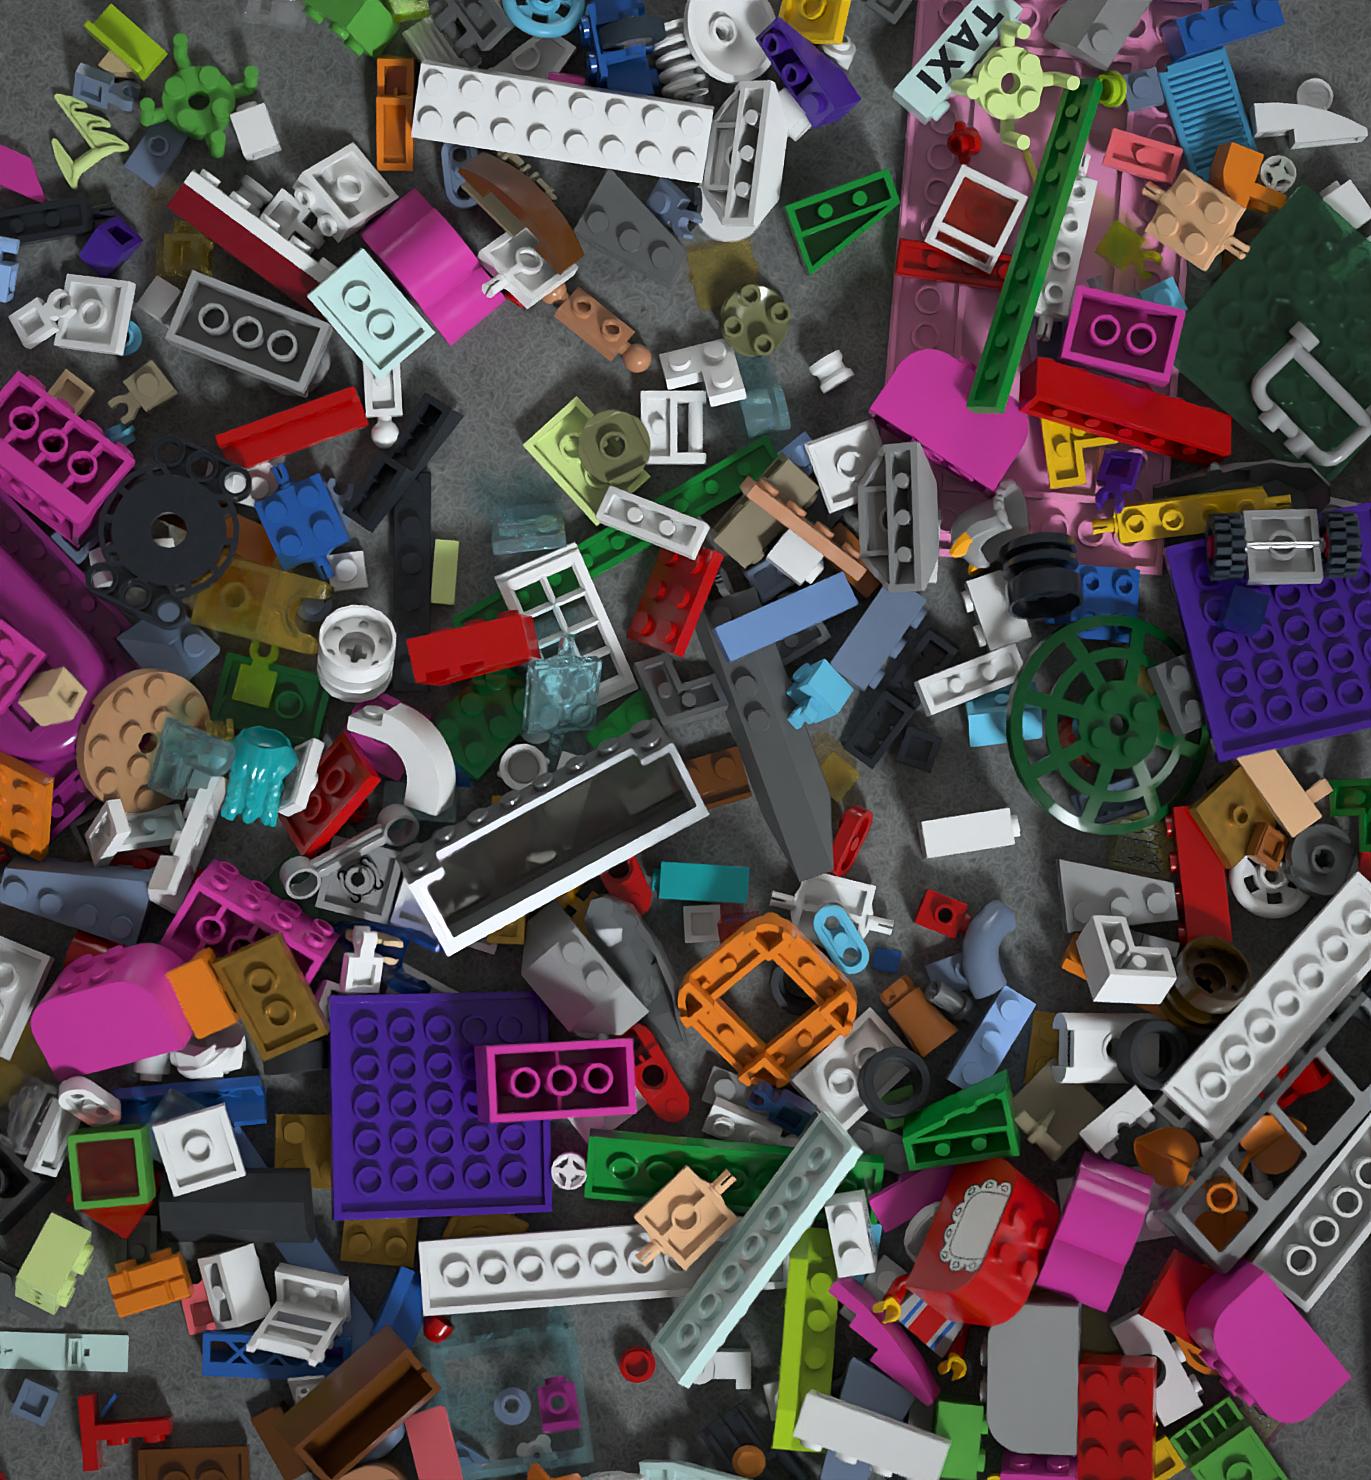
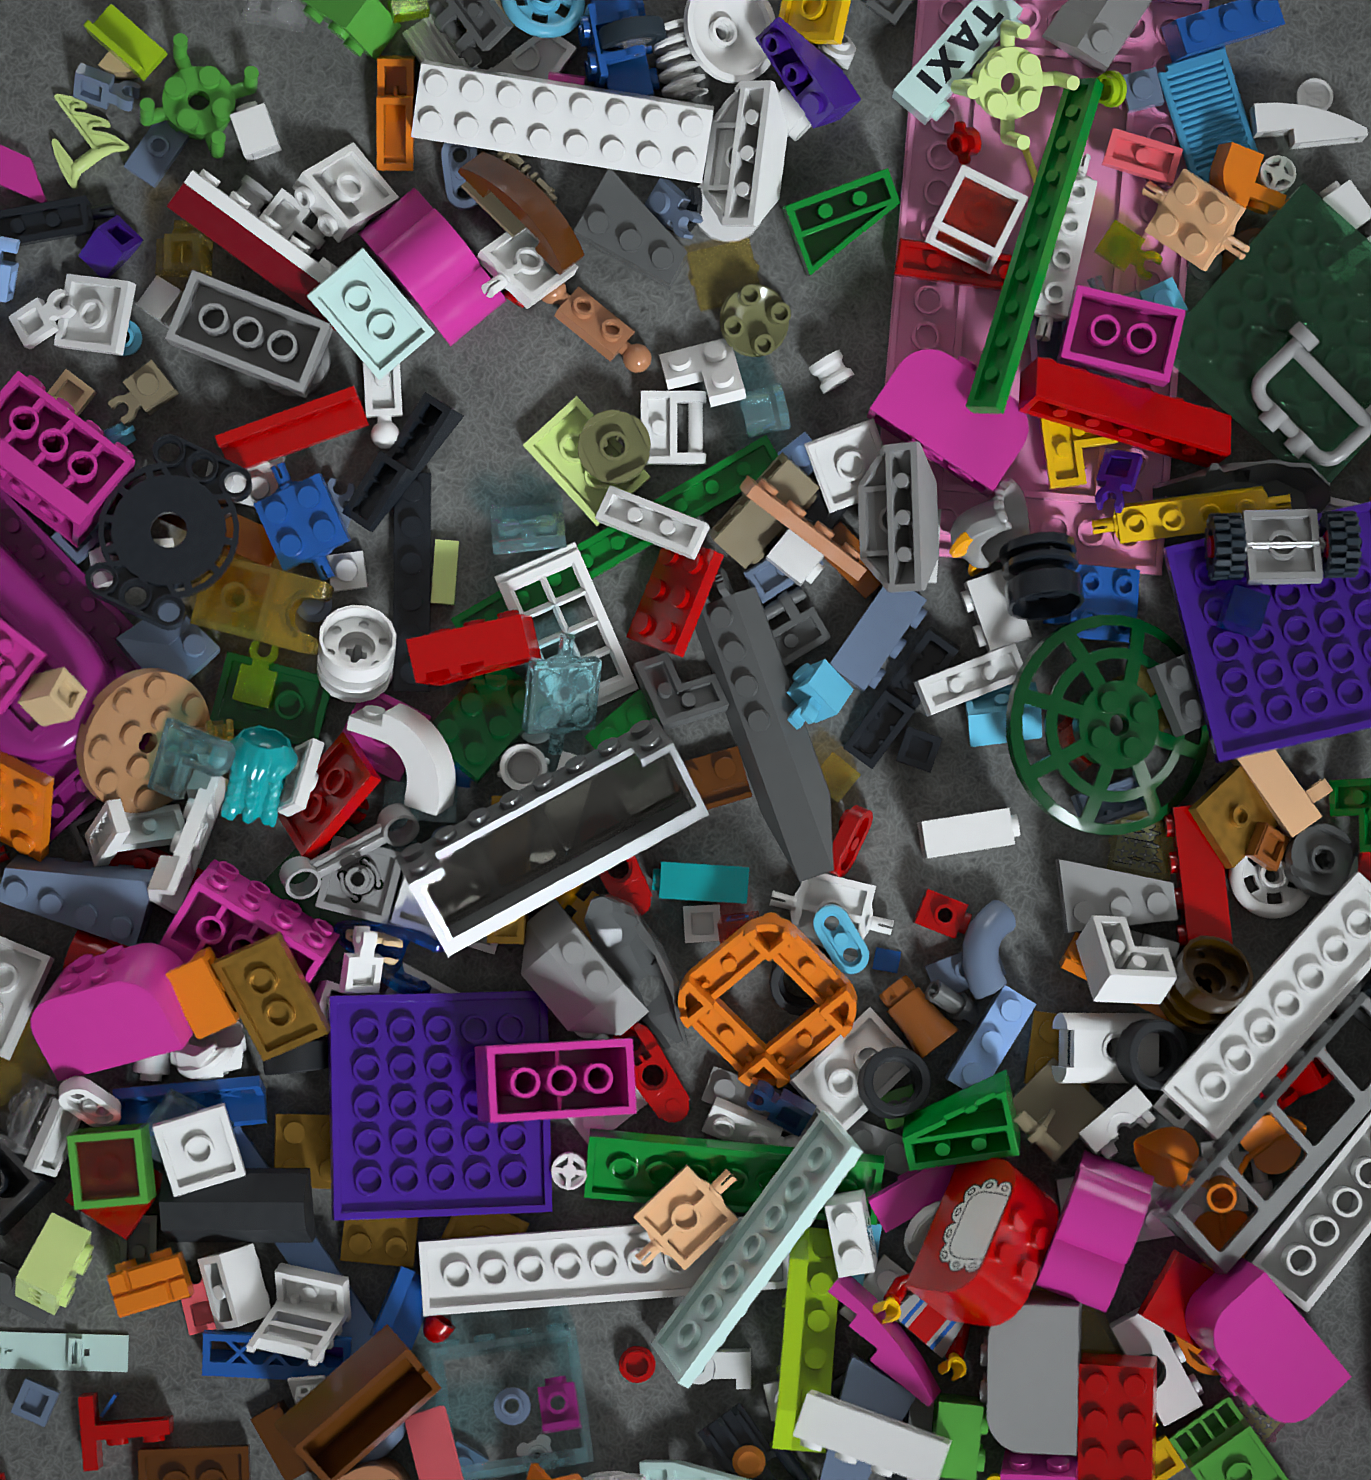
medium blue tile [712,571,858,664] -> none

